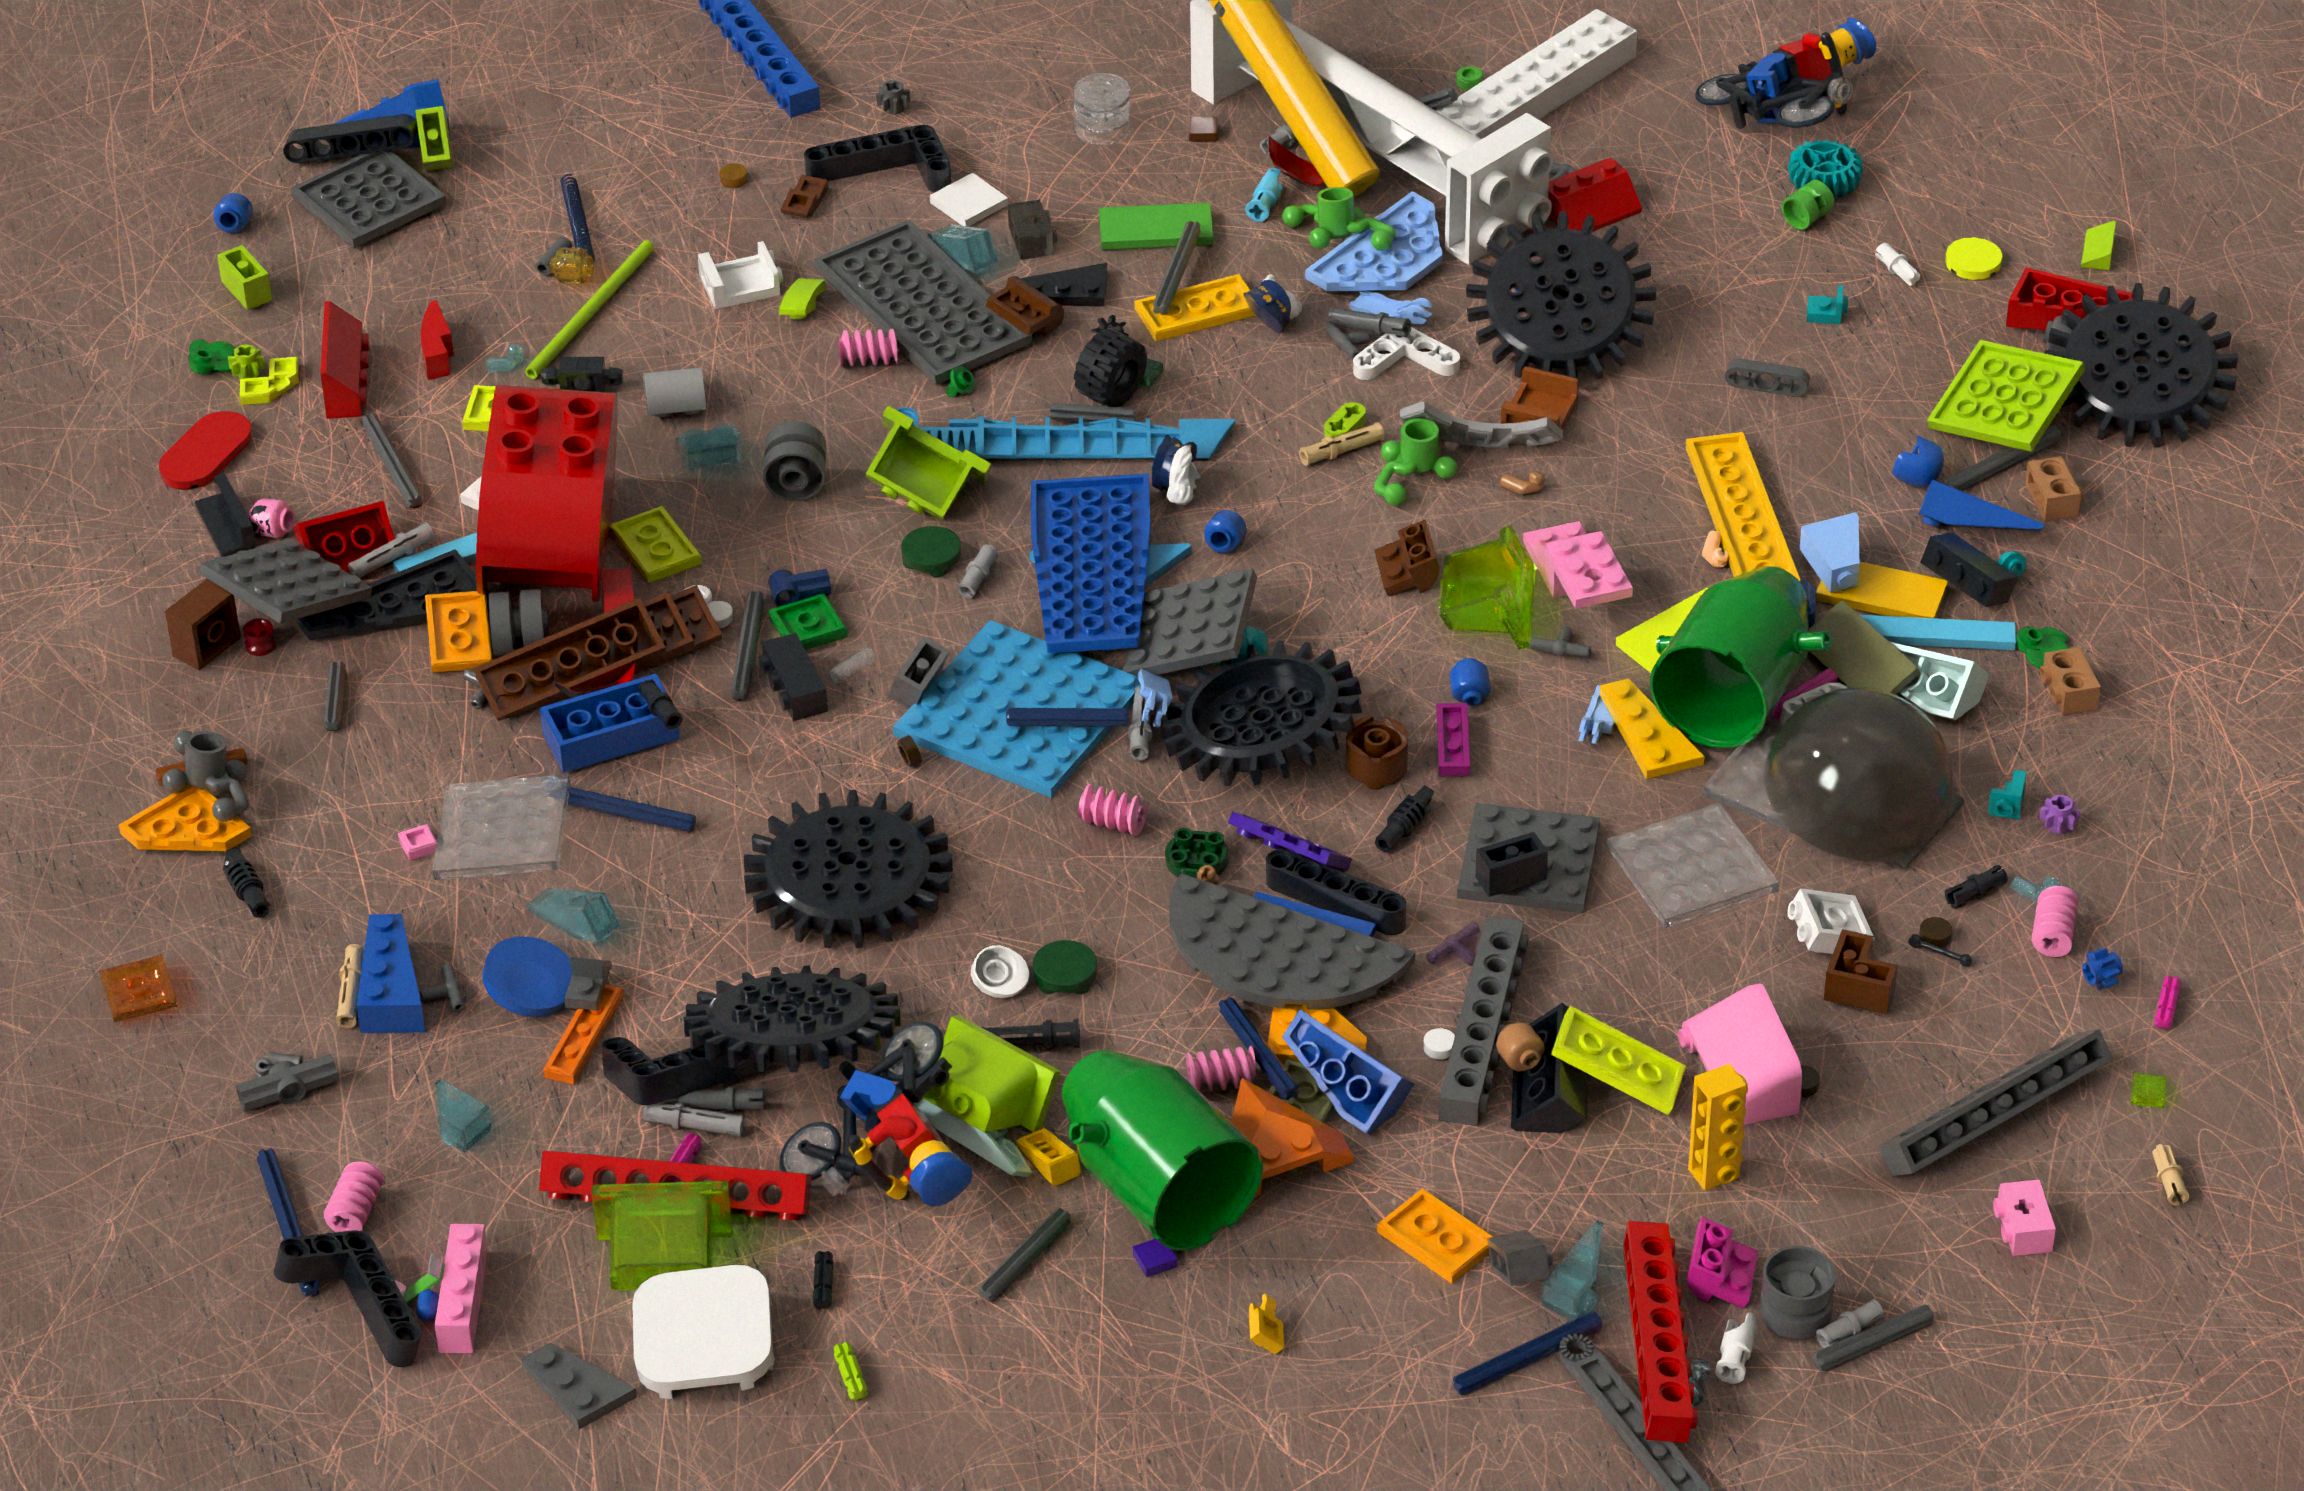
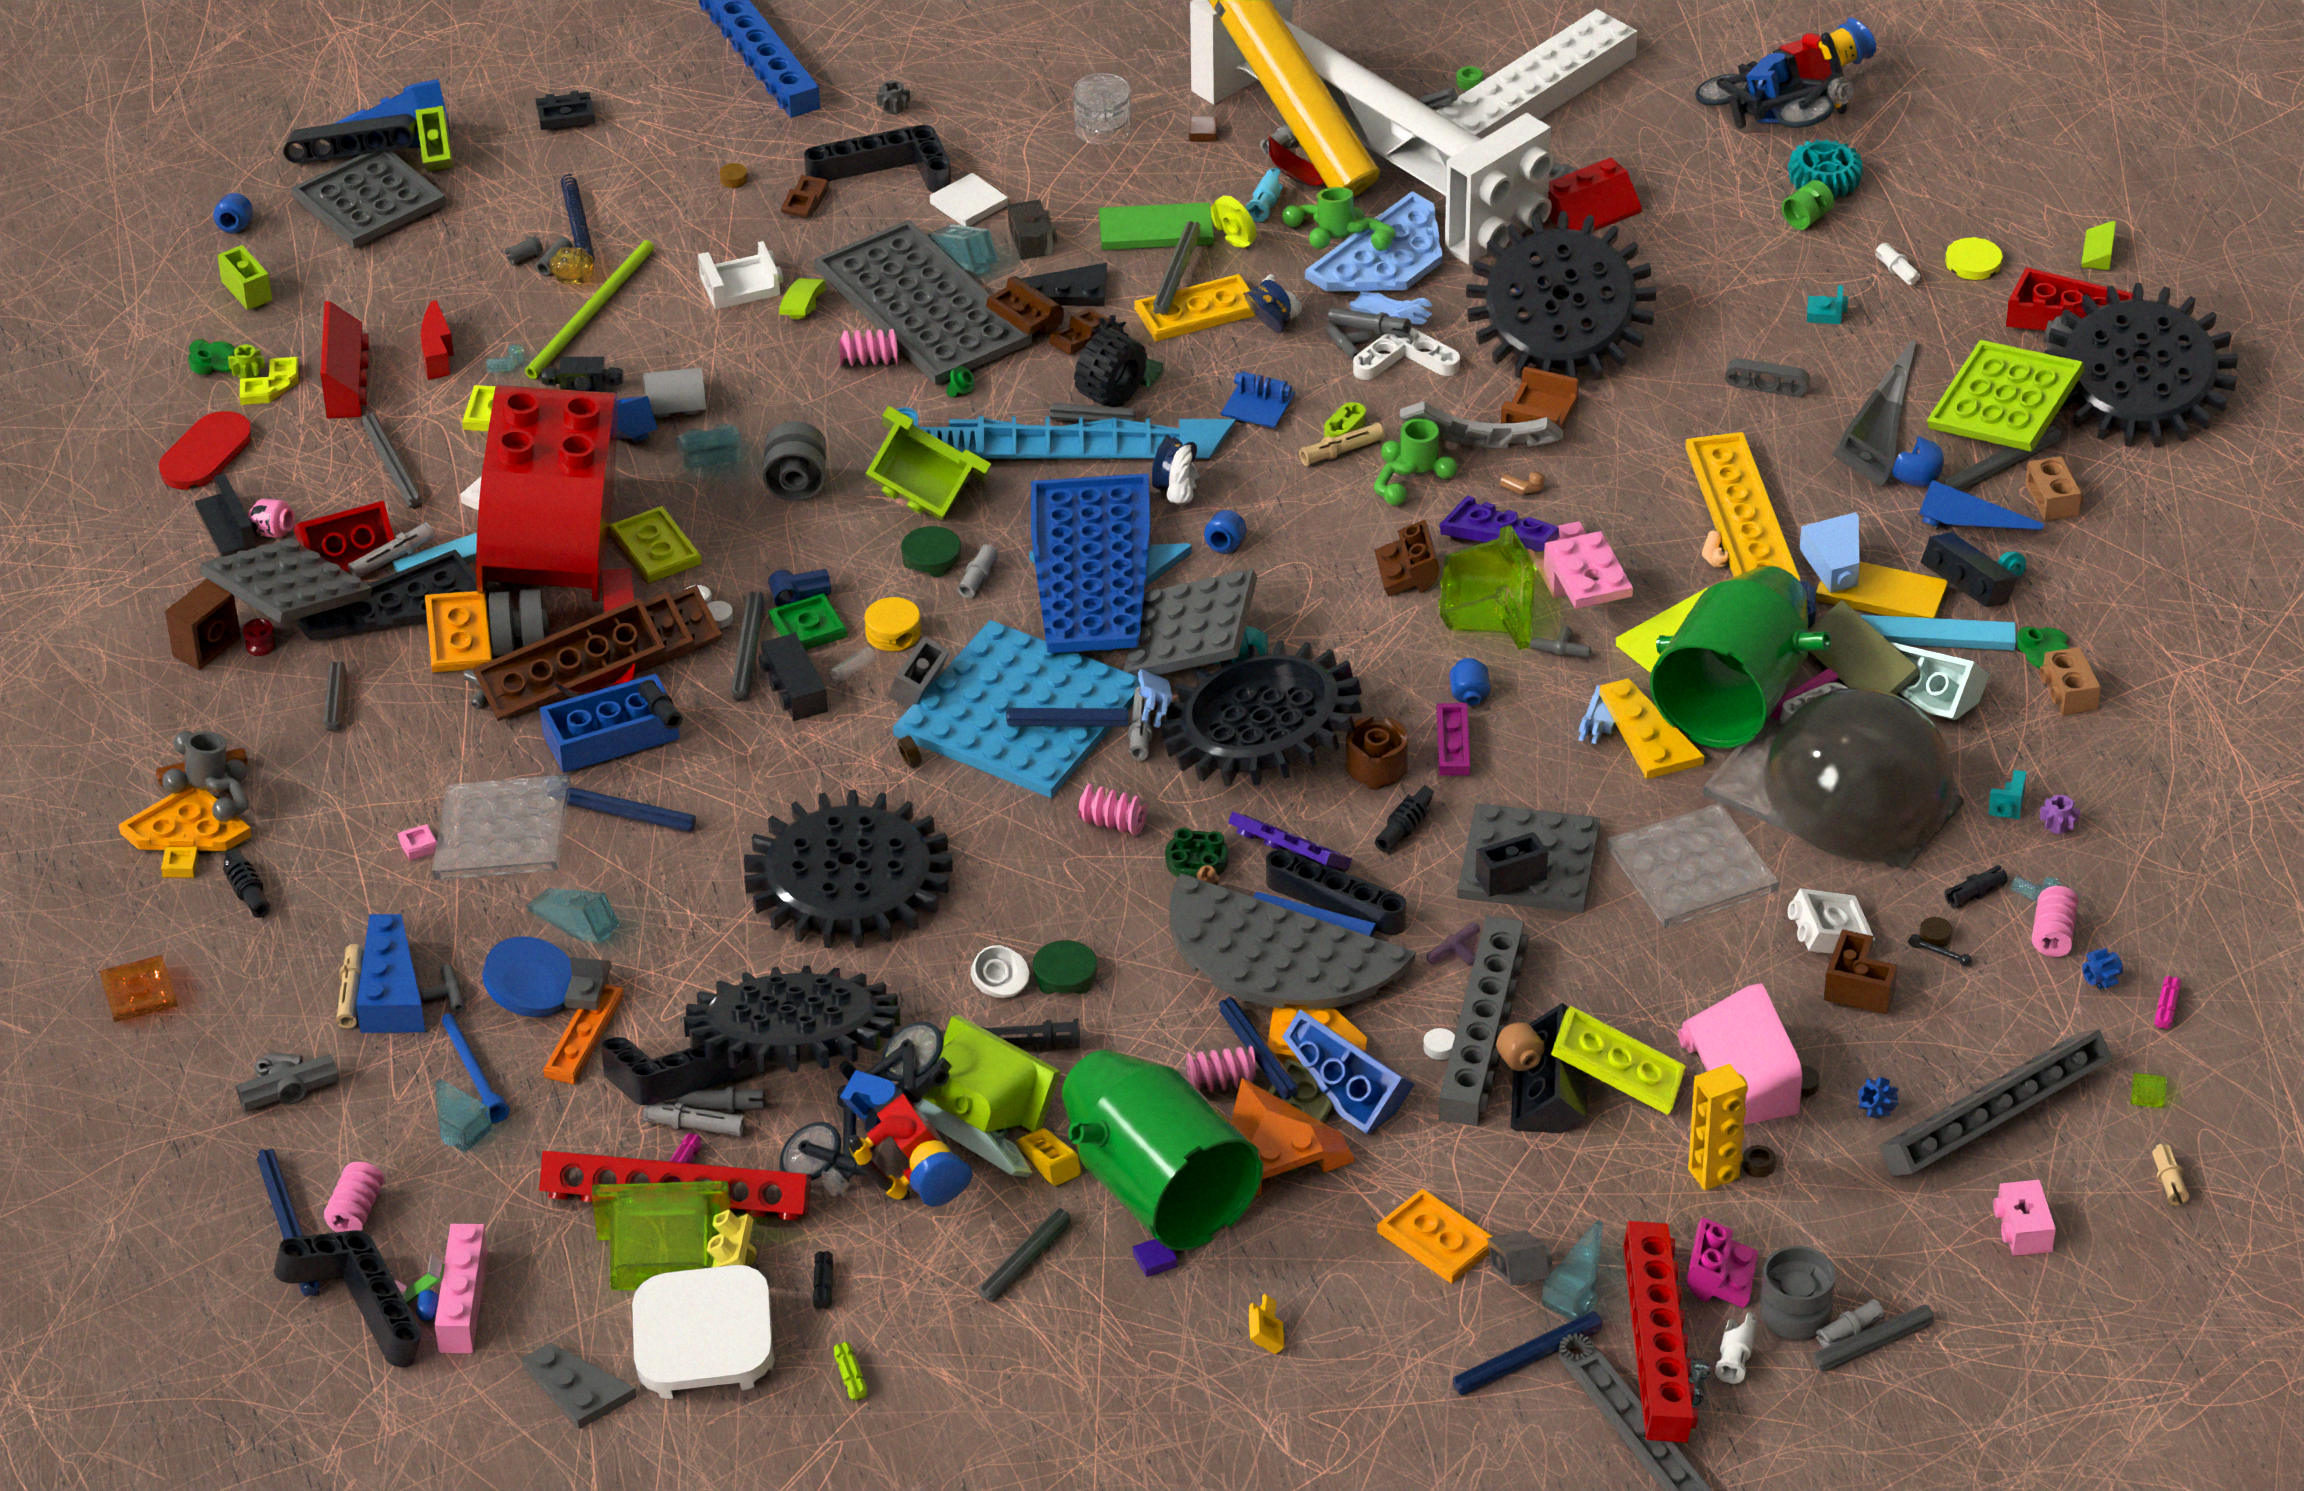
none -> yellow tile [161,847,199,878]
none -> blue piece [442,1013,510,1123]
none -> dark grey pin [505,236,543,265]
none -> black plate [535,91,595,130]
none -> blue slope [617,396,658,442]
none -> light yellow hips [707,1210,757,1267]
none -> yellow head [864,597,921,652]
none -> reddish brown slope [1049,308,1108,355]
none -> neon yellow tile [1210,195,1257,248]
none -> blue hinge [1221,371,1295,428]
none -> dark purple wing [1439,495,1560,552]
none -> dark brown tile [1742,1145,1776,1178]
none -> dark grey plate [1832,339,1916,487]
none -> blue gear [1858,1077,1899,1119]

